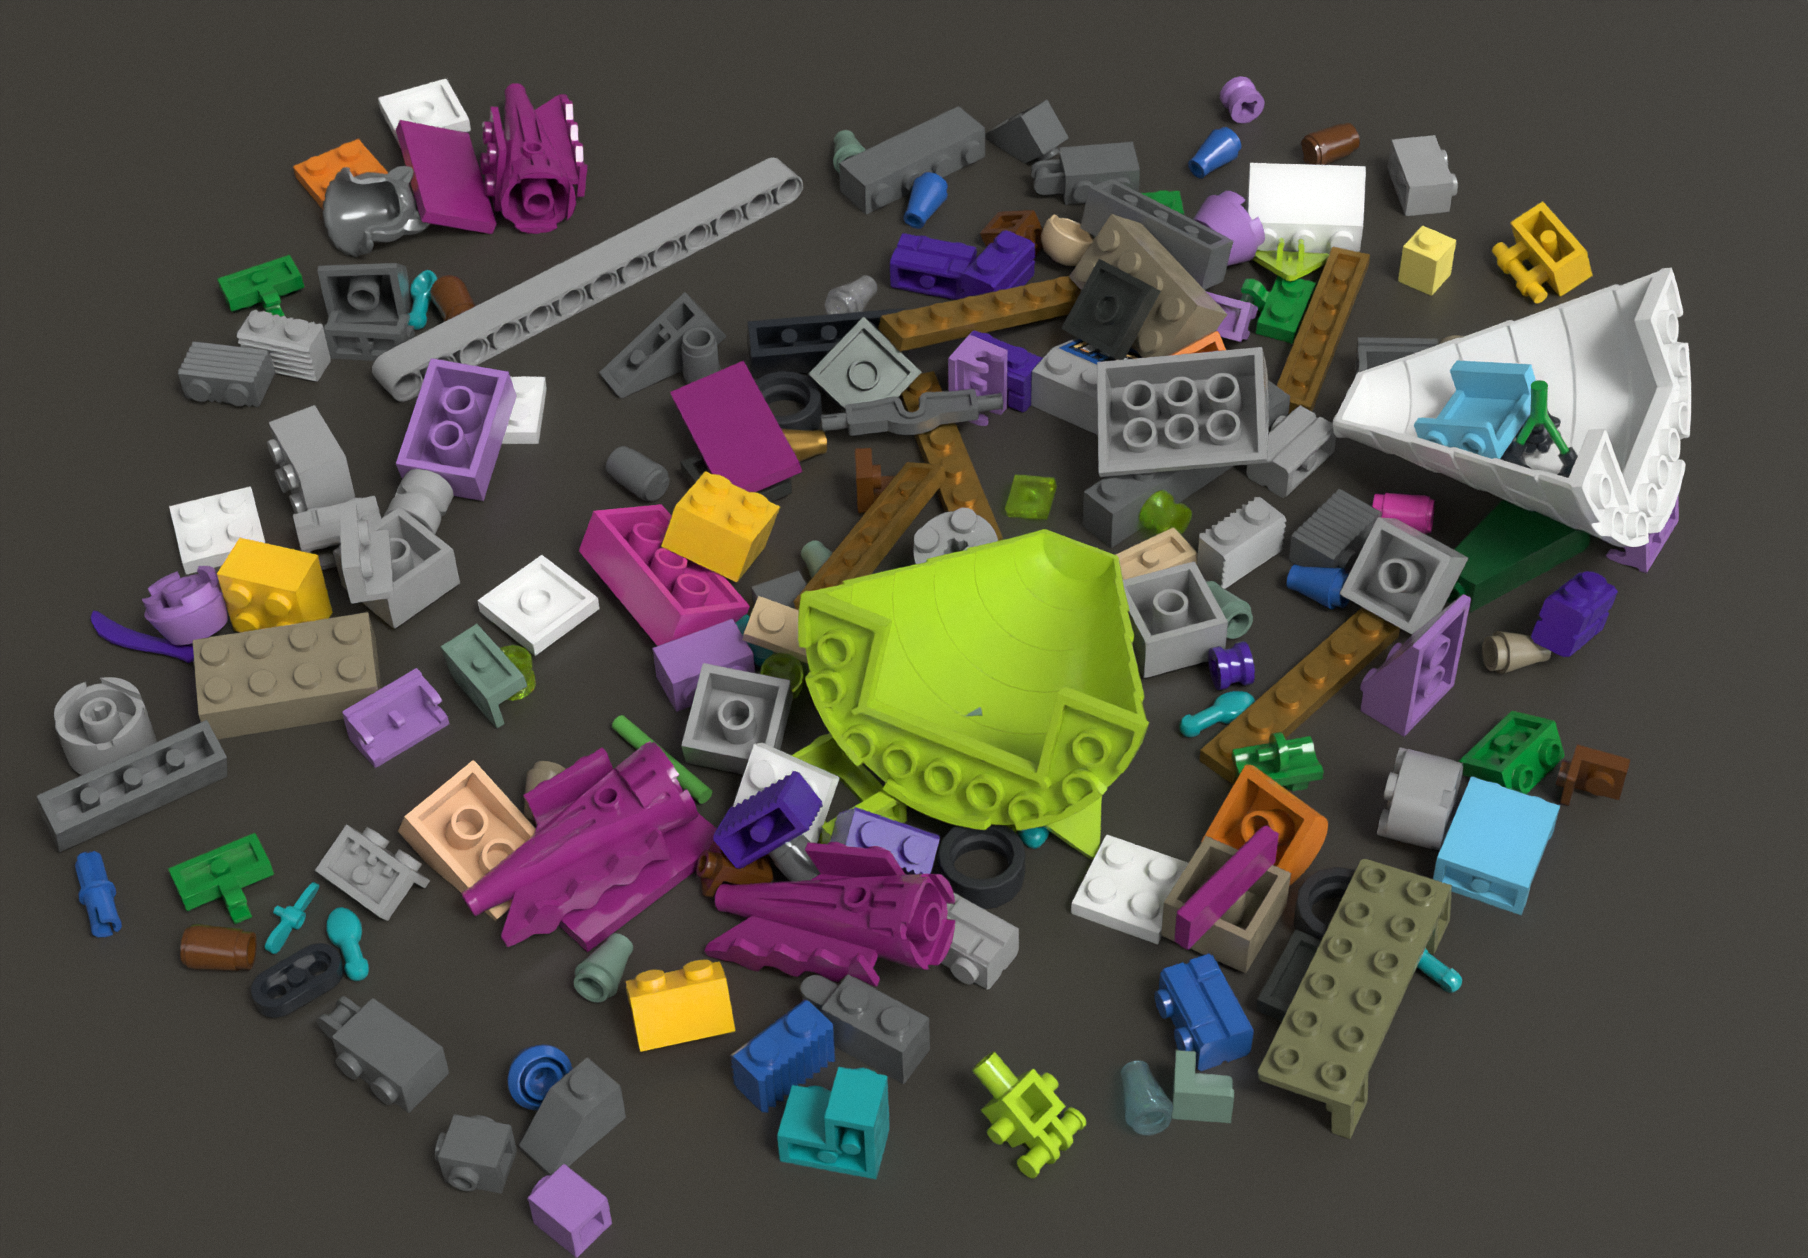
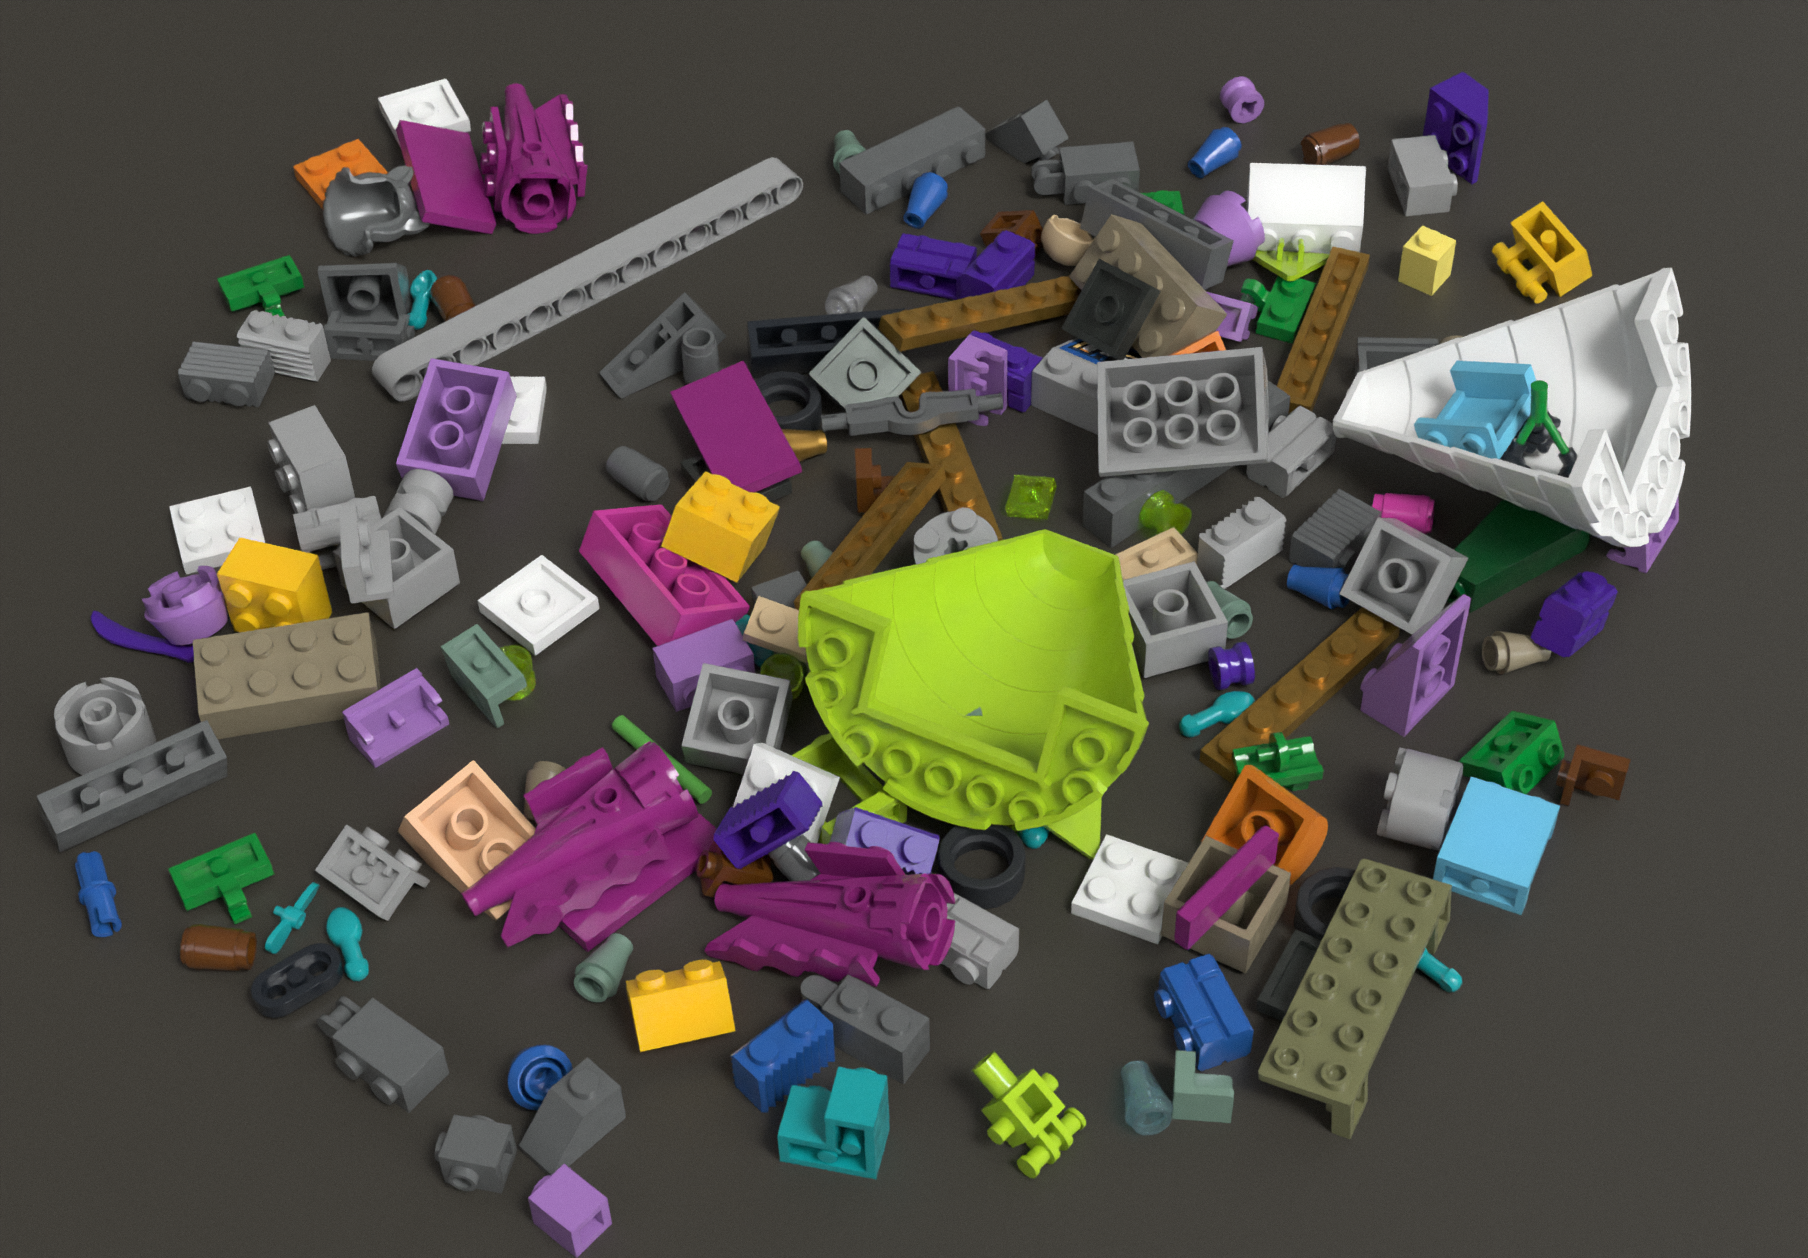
none -> dark purple slope [1423,72,1489,184]

